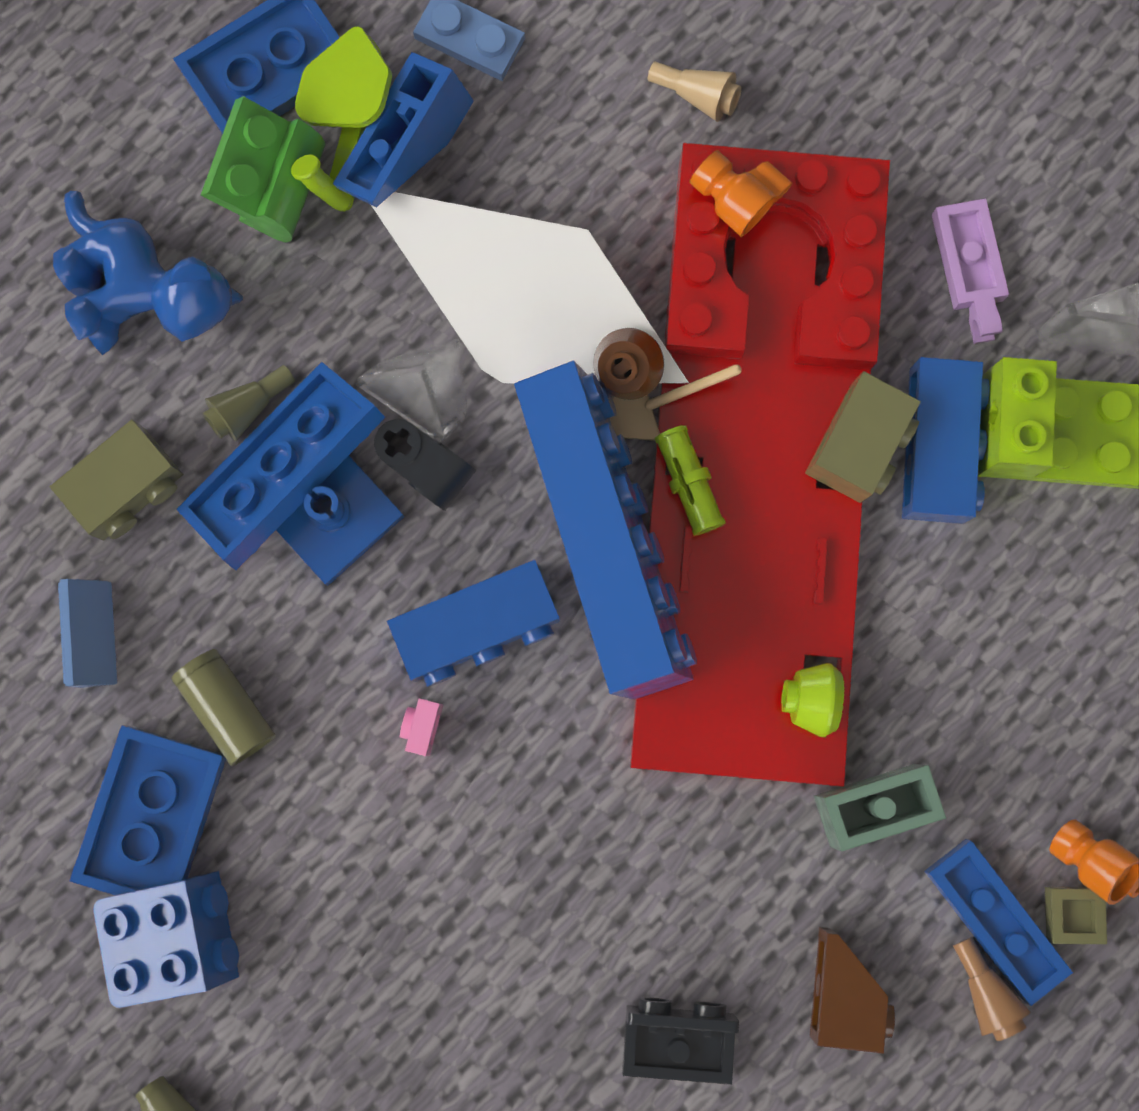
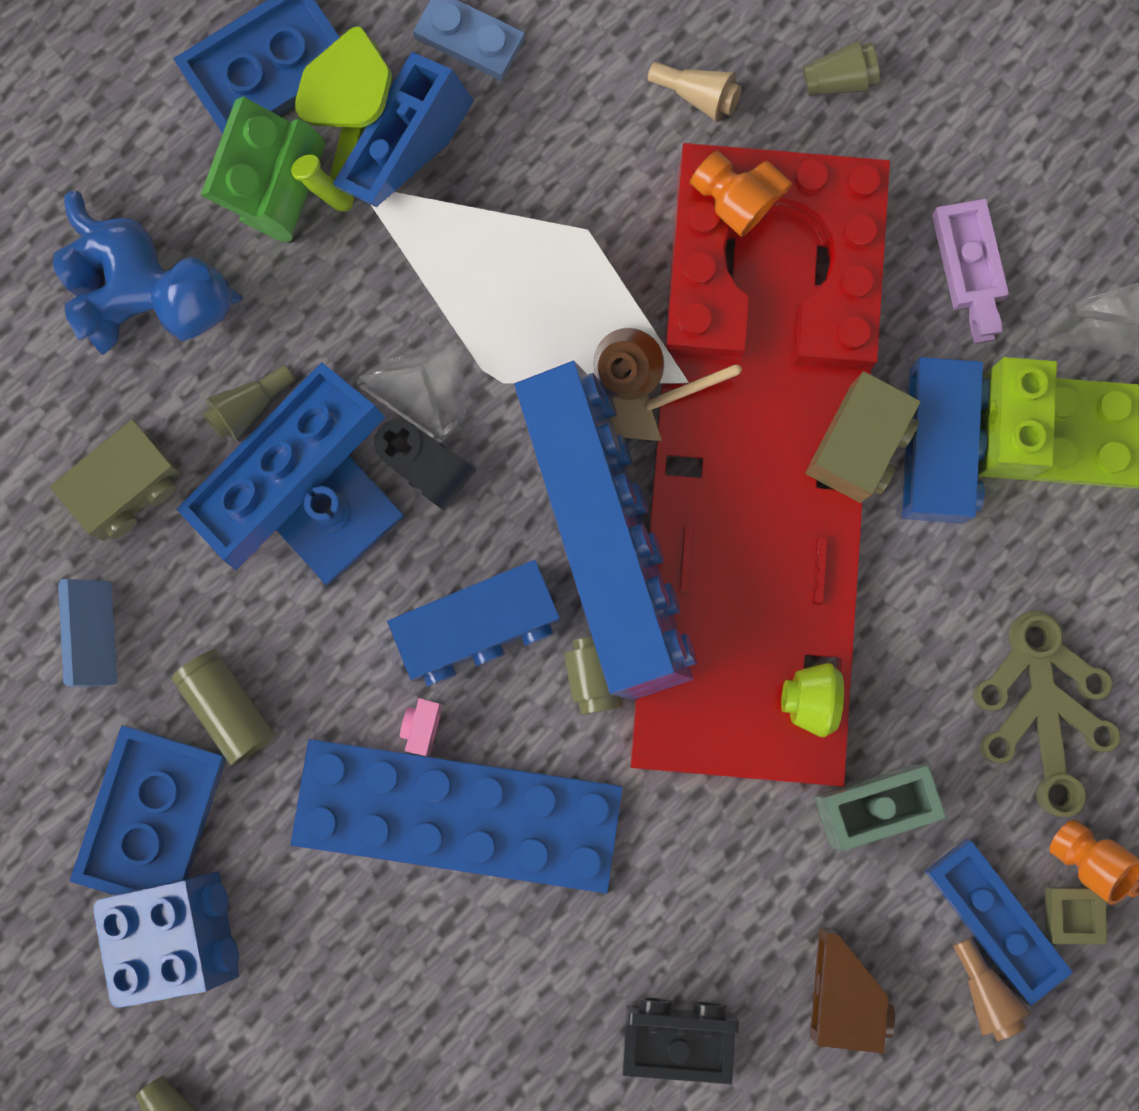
lime pin [655,425,726,536] -> none
none -> blue plate [290,739,623,894]
none -> olive brick [564,636,622,715]
none -> olive cone [802,40,880,96]
none -> olive plant [973,611,1120,817]

